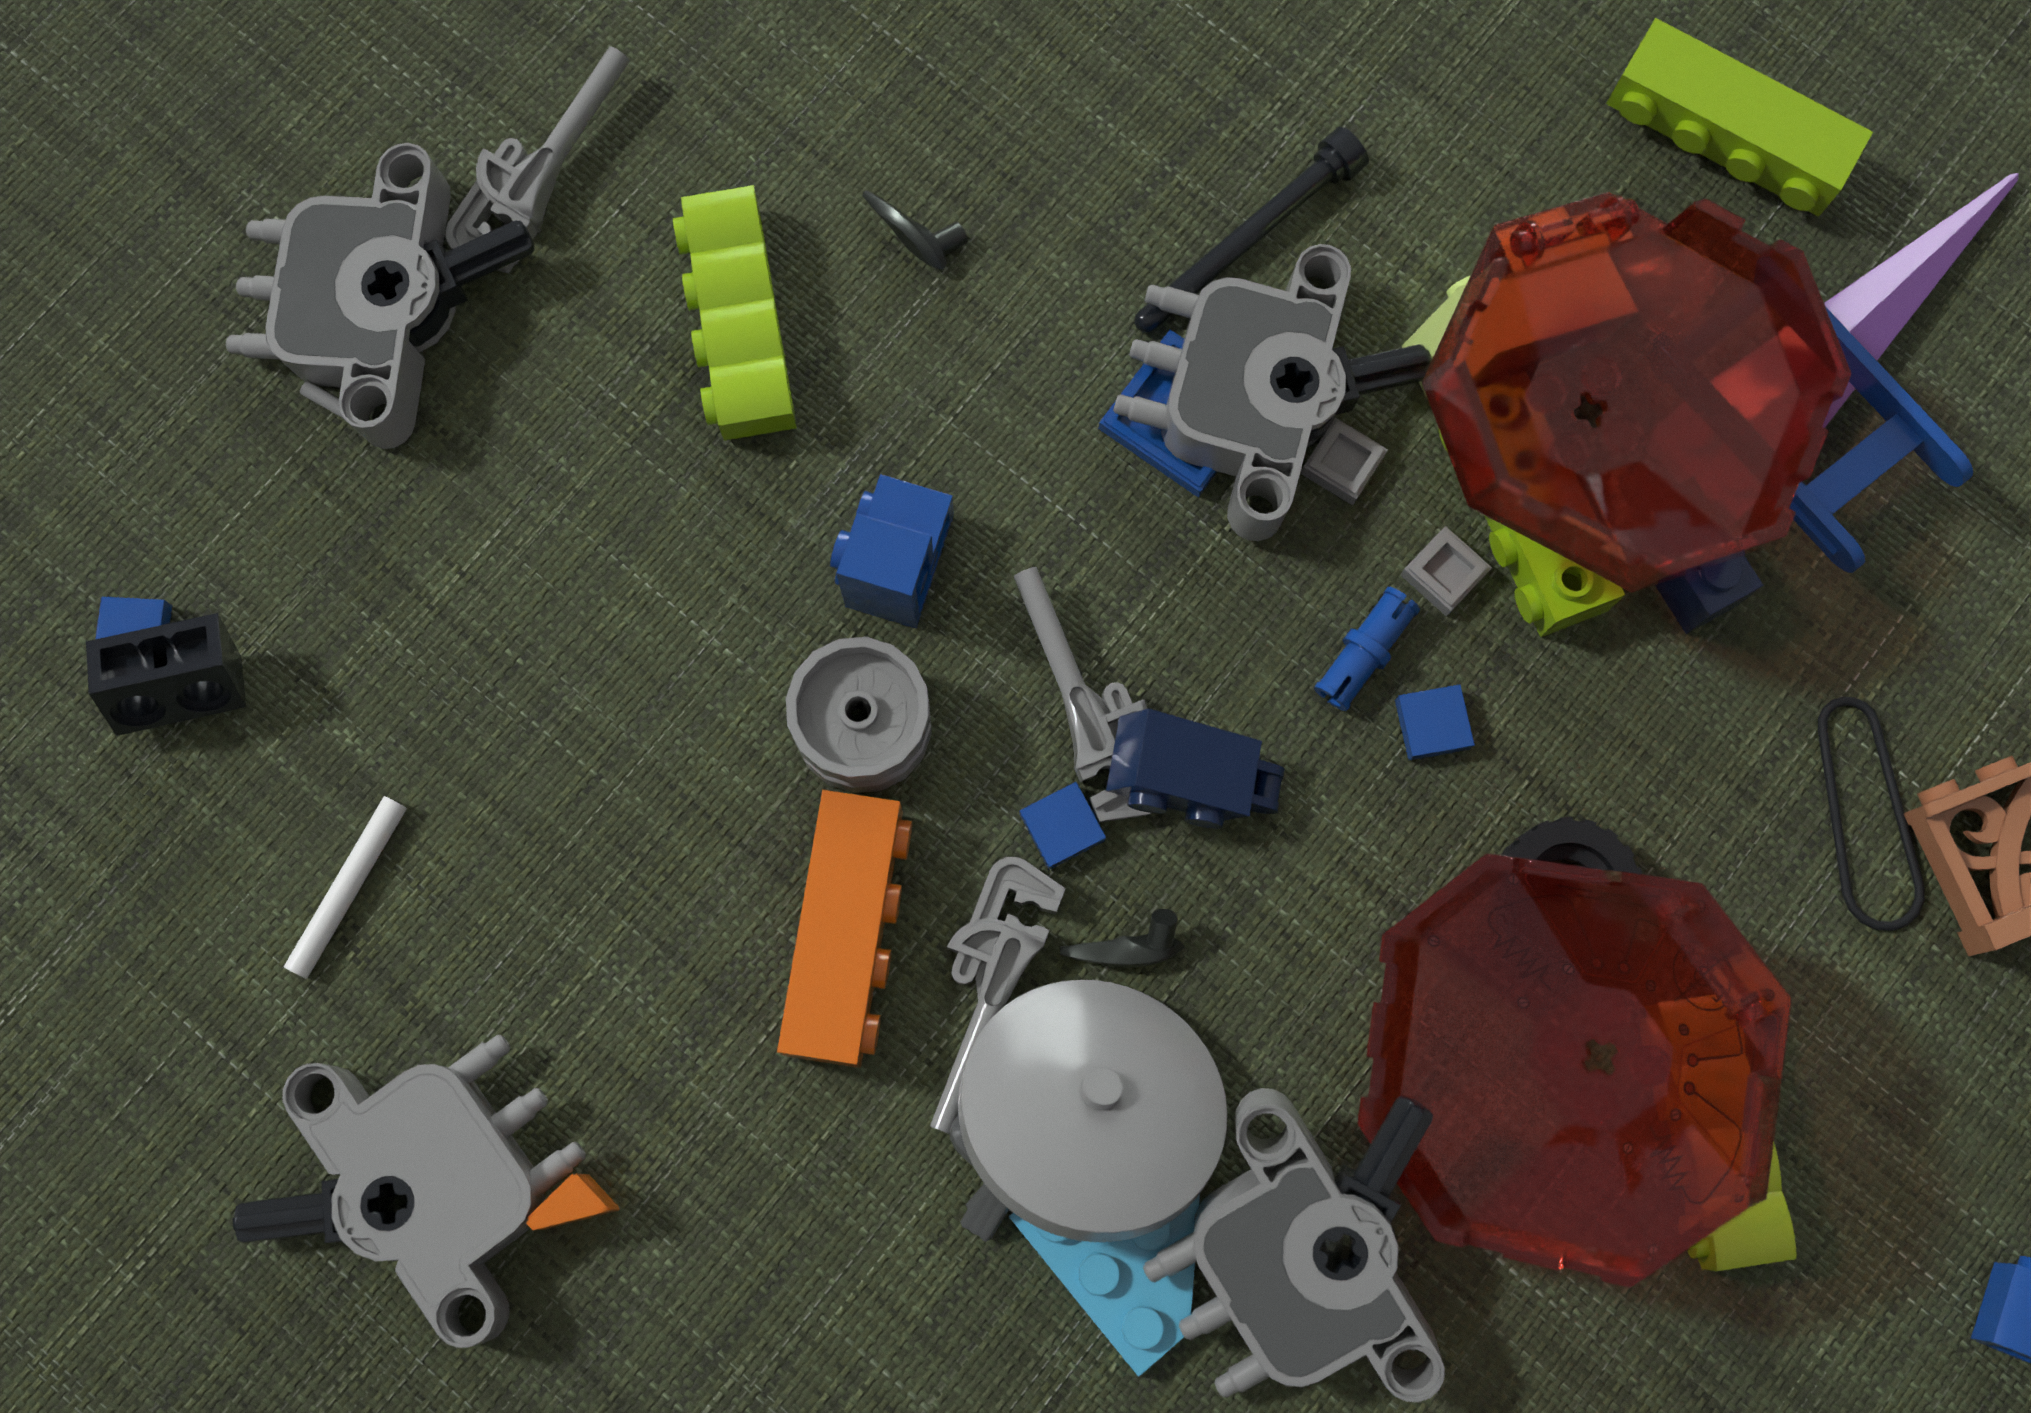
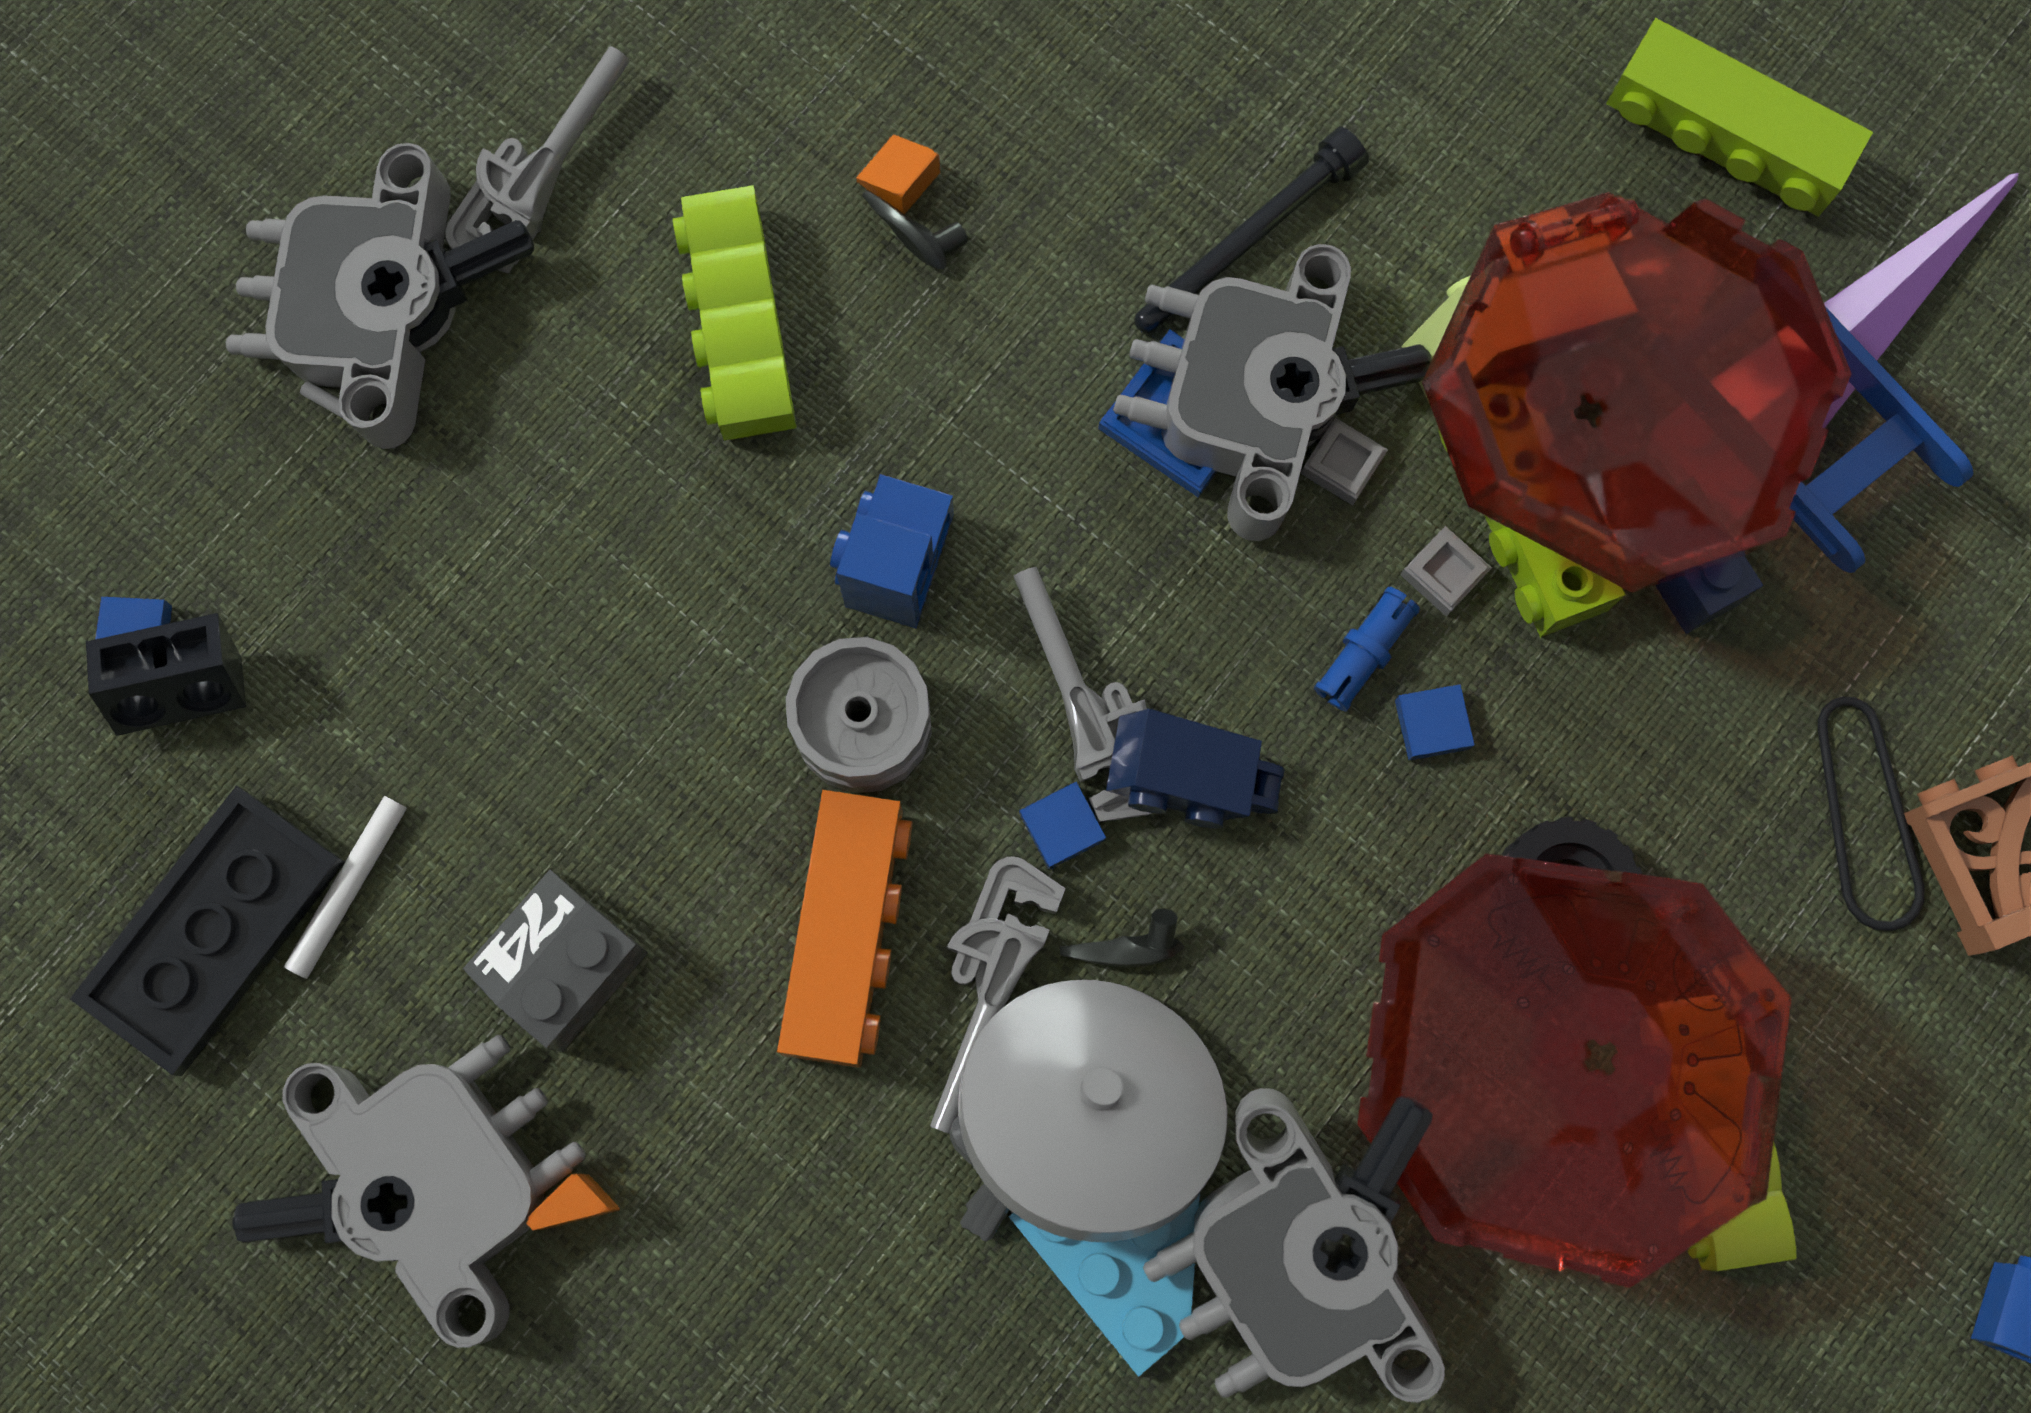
none -> black plate [70,785,345,1076]
none -> dark grey slope [463,870,648,1053]
none -> orange slope [856,134,940,215]

